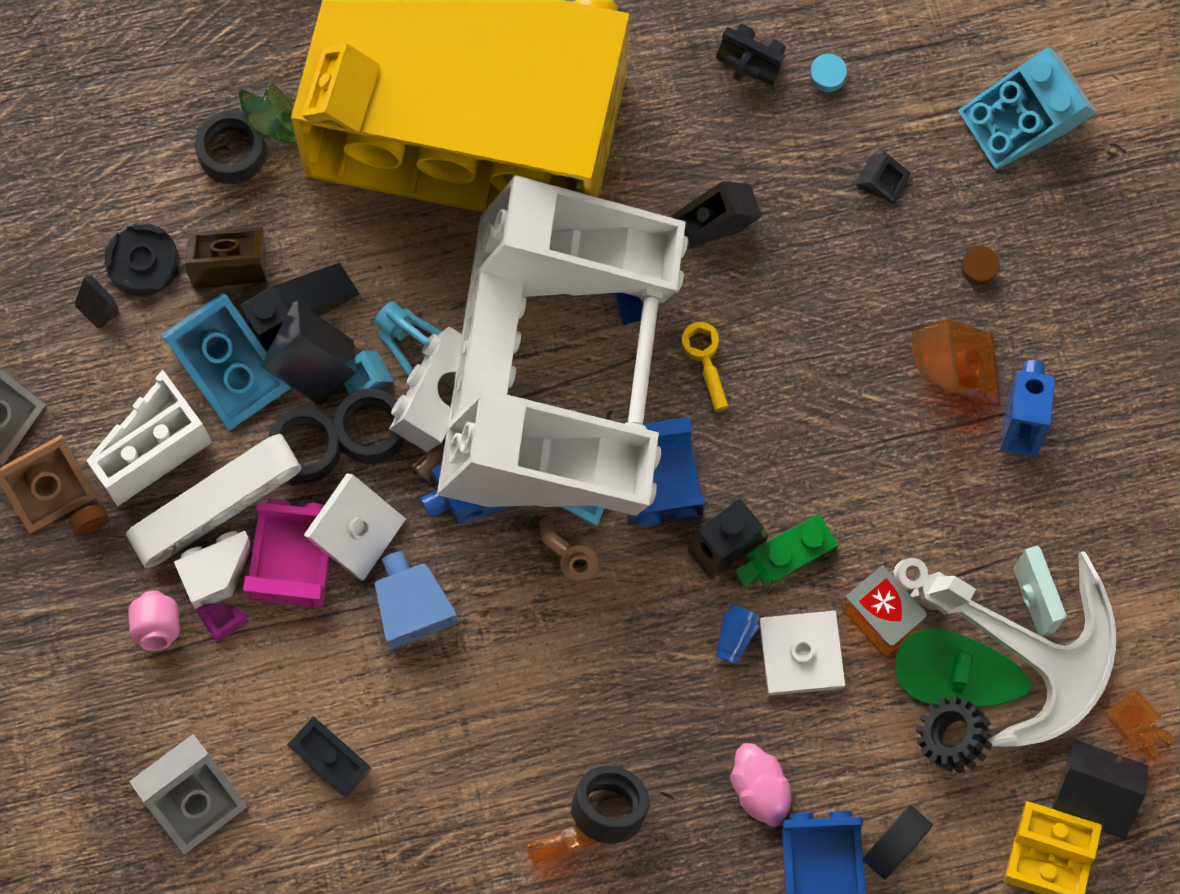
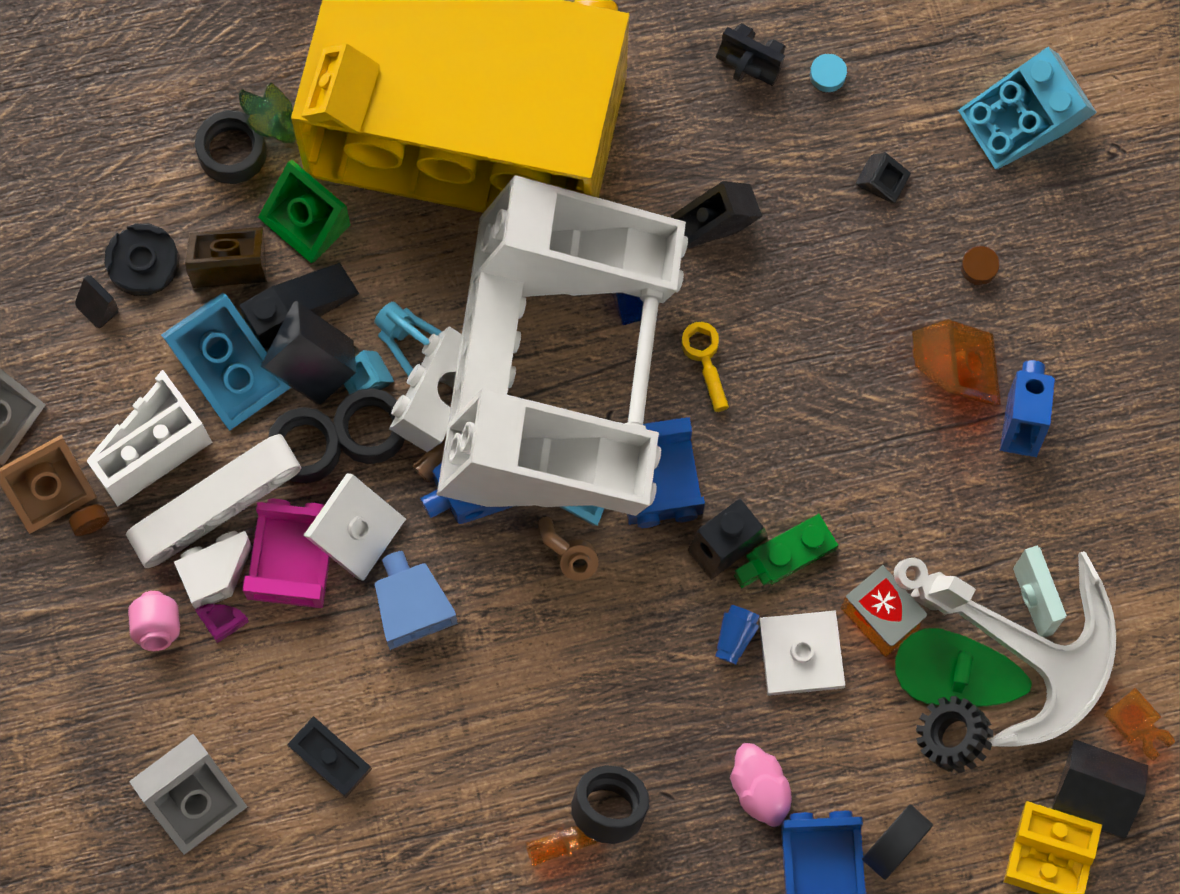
none -> green slope [258,160,351,263]

